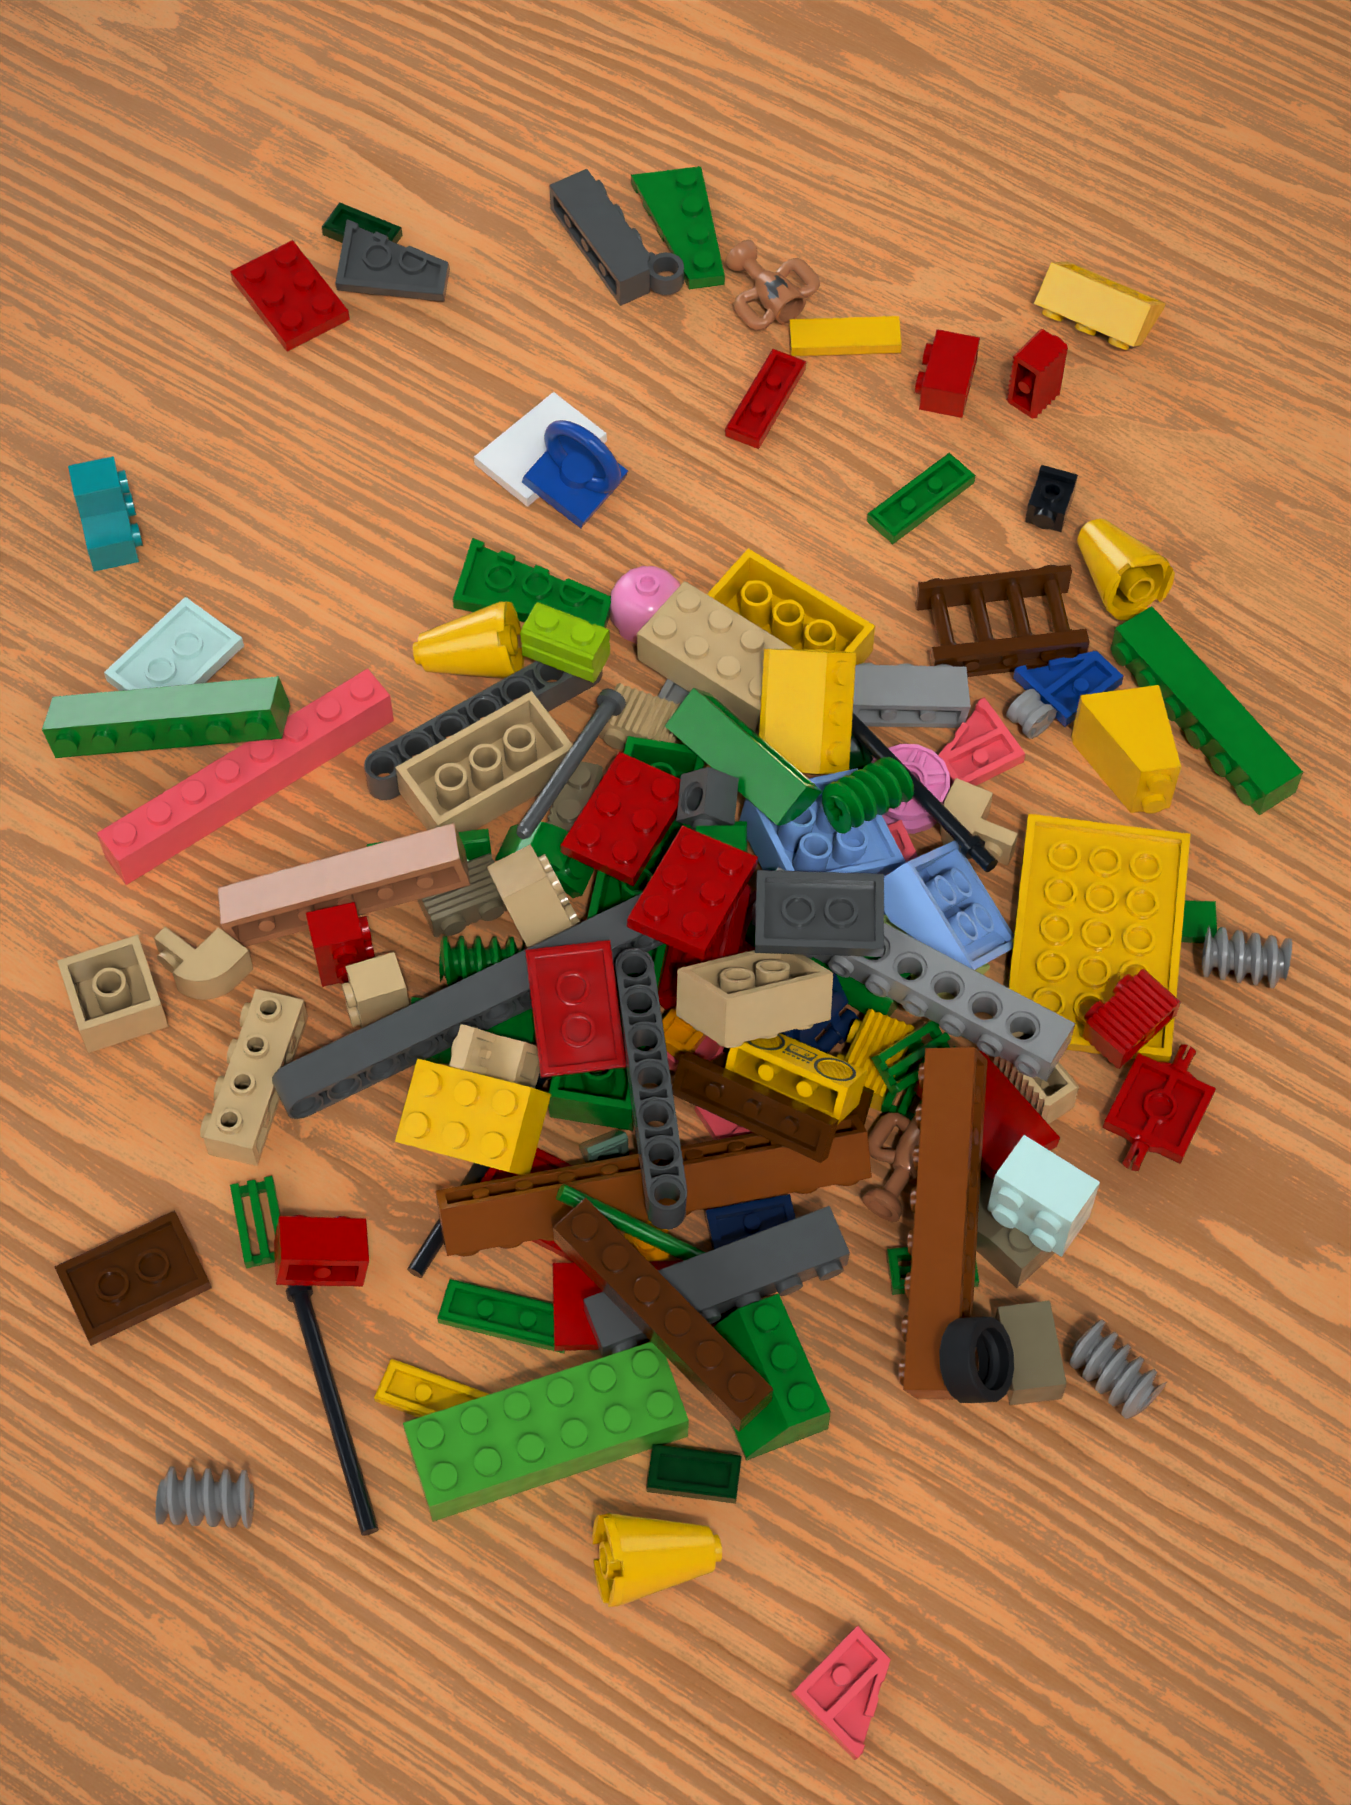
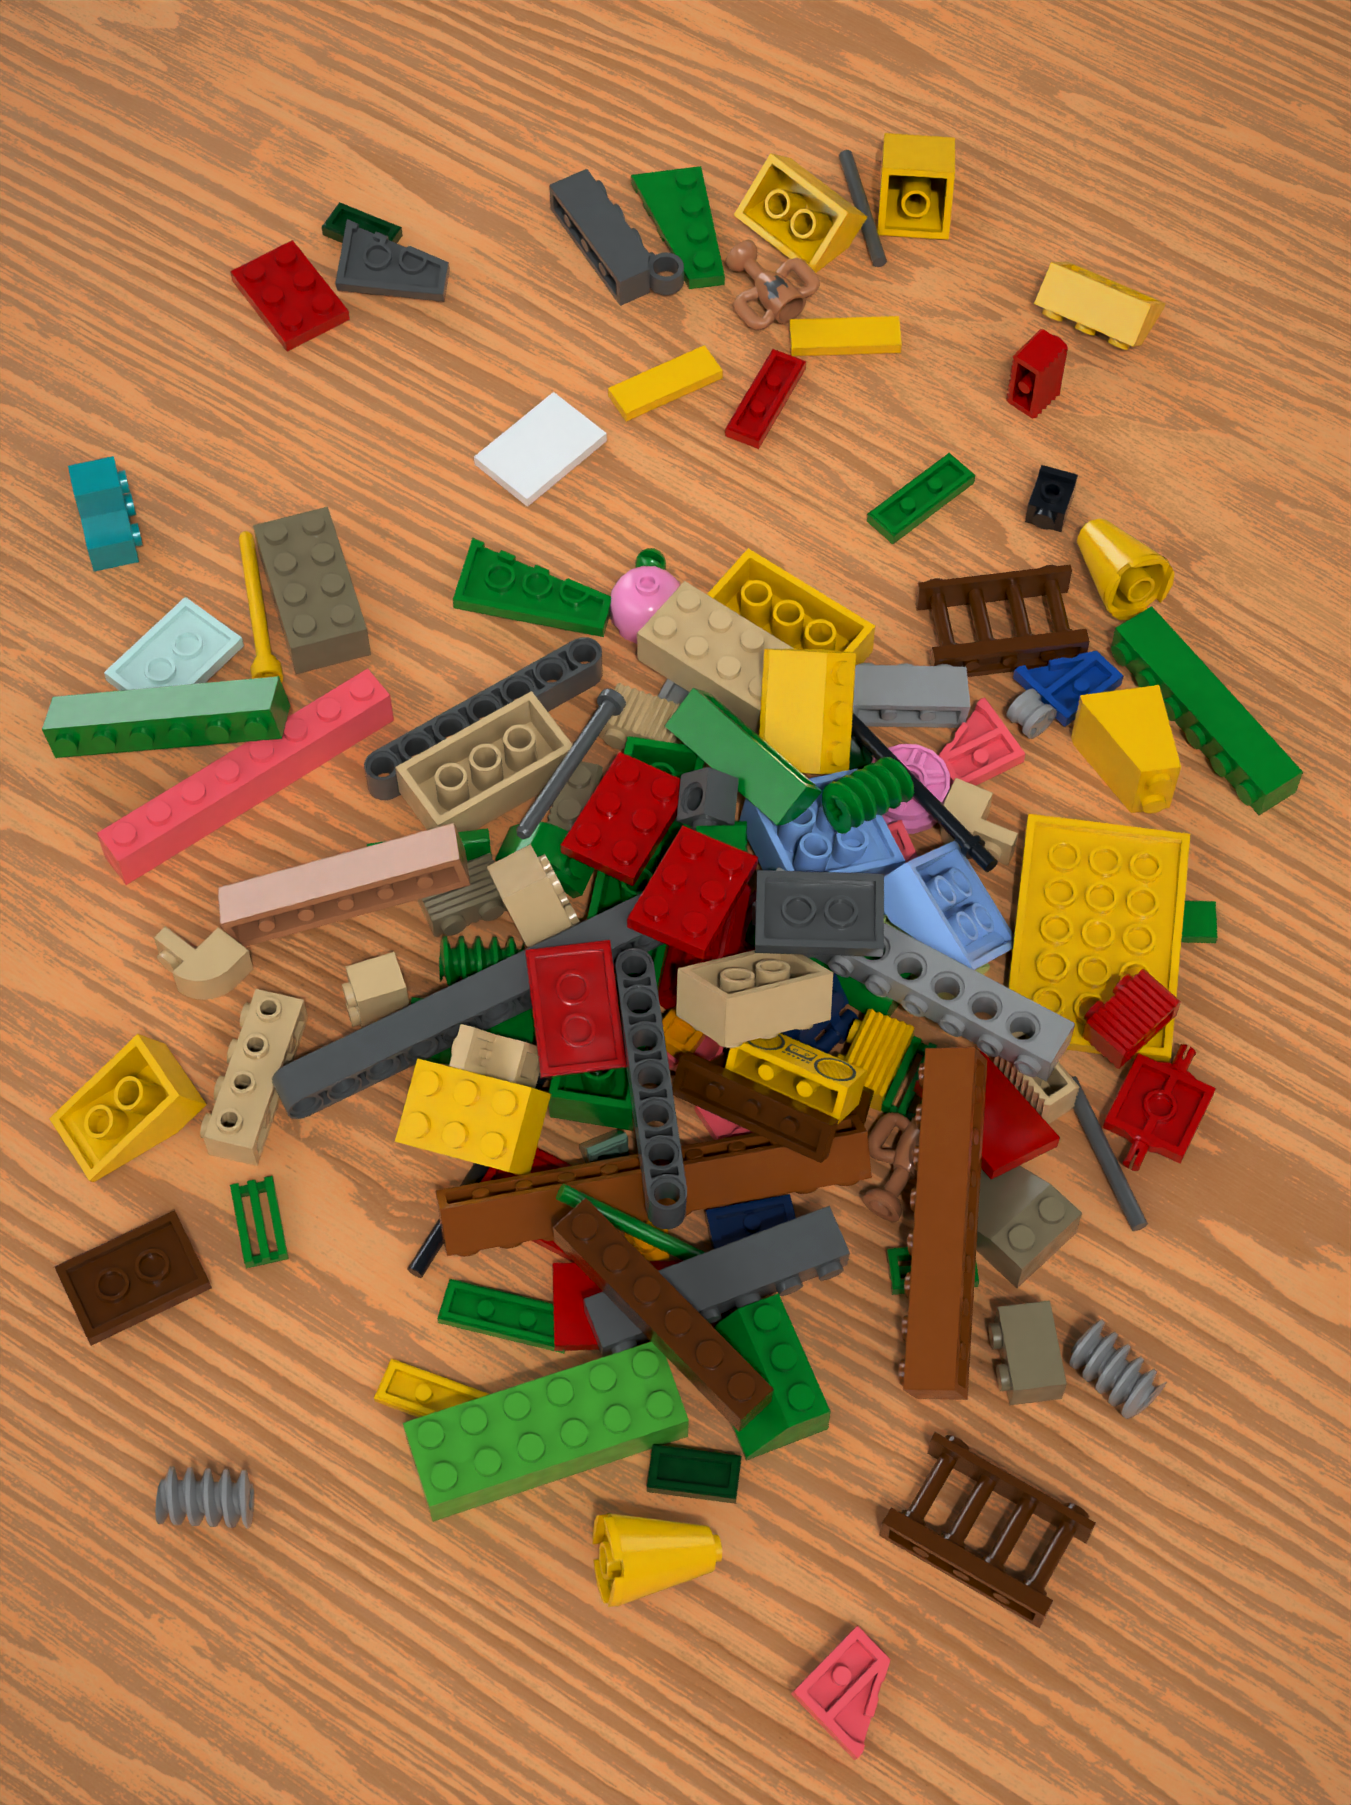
tan brick [57,935,169,1053] -> none
red brick [274,1215,369,1287] -> none
black bar [285,1285,379,1536] -> none
red brick [306,902,375,987] -> none
yellow cone [413,601,524,679] -> none
lime brick [520,602,610,683] -> none
blue tile [522,420,628,529] -> none
green tile [871,1020,955,1095] -> none
red brick [914,329,980,418] -> none
black tyre [939,1317,1014,1403] -> none
light aqua brick [987,1135,1100,1257] -> none
light grey piece [1202,926,1292,989] -> none
none -> yellow slope [49,1034,207,1182]
none -> yellow piece [239,531,283,683]
none -> dark tan brick [253,507,371,674]
none -> yellow tile [608,345,723,422]
none -> green hinge [635,548,666,570]
none -> yellow slope [734,153,868,273]
none -> dark grey bar [839,150,887,267]
none -> yellow slope [877,133,955,240]
none -> reddish brown fence [880,1432,1096,1628]
none -> dark grey bar [1072,1076,1148,1231]

